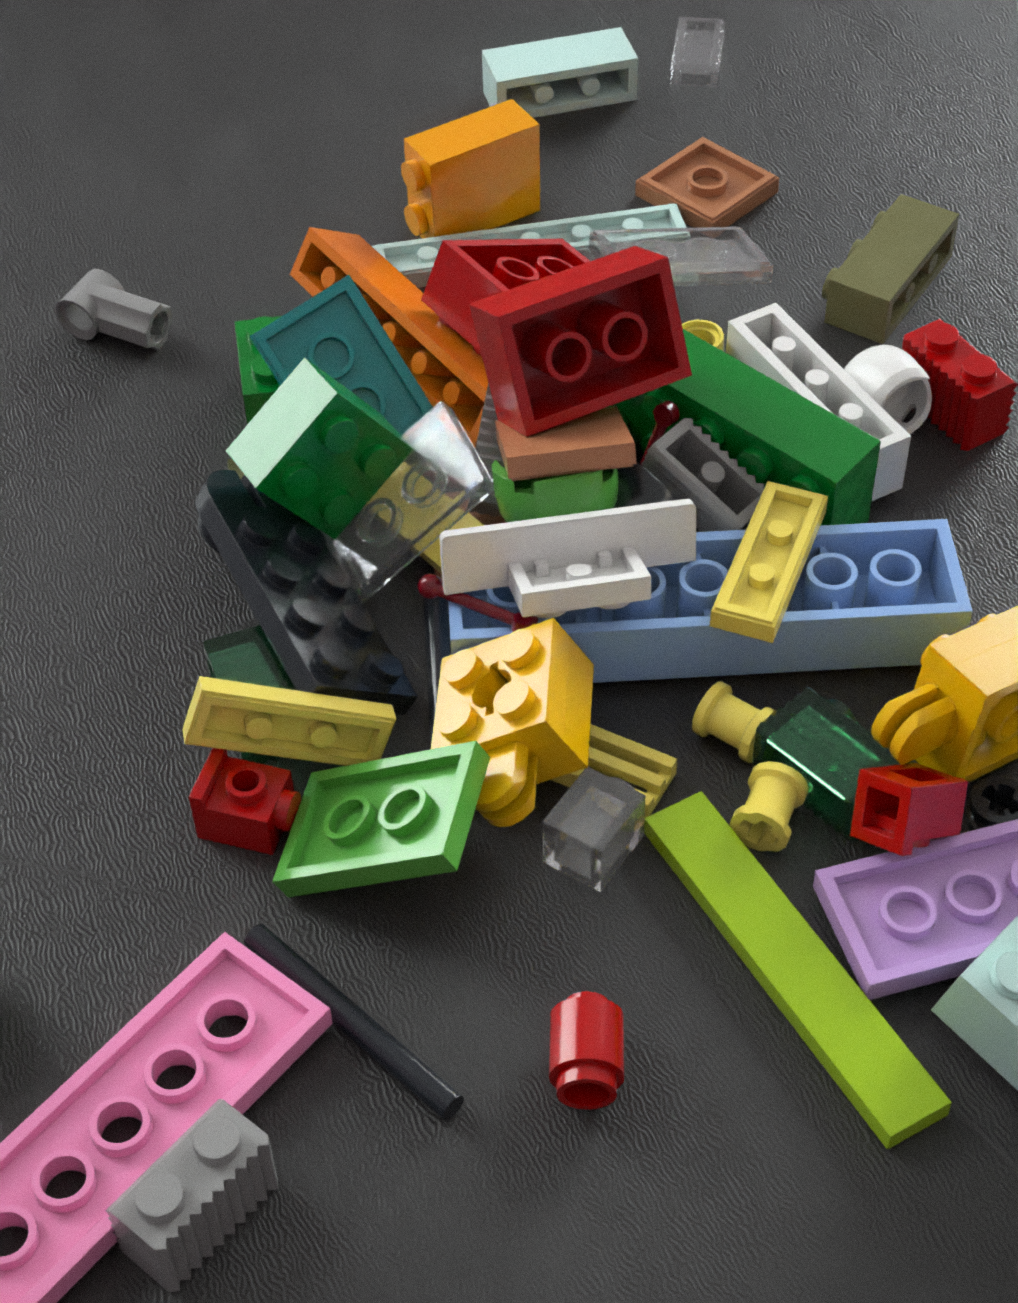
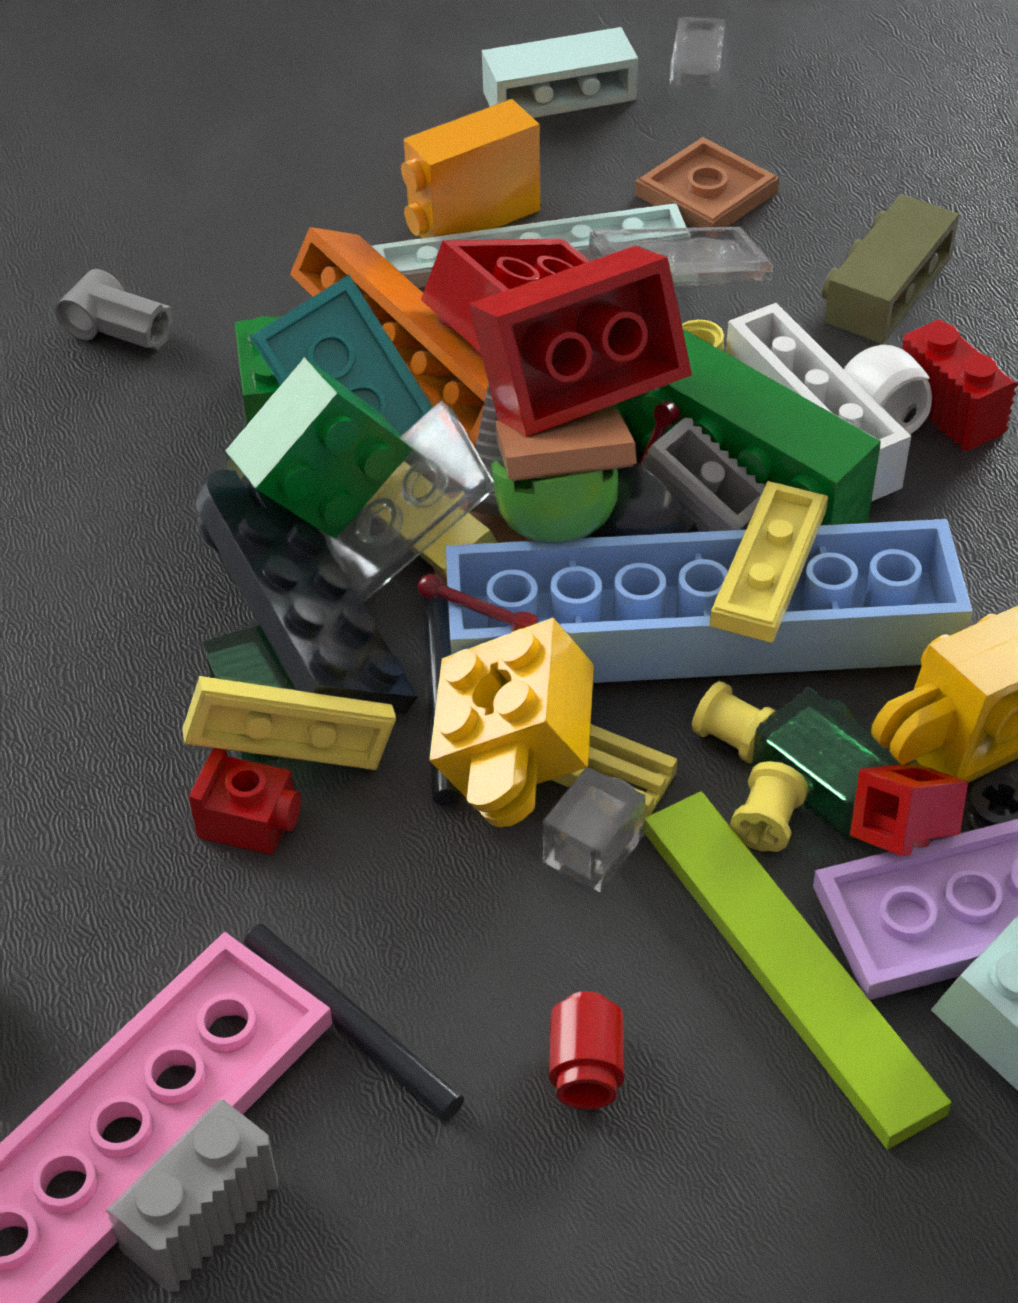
bright green plate [272,741,490,897] -> none
white bracket [439,499,696,618] -> none

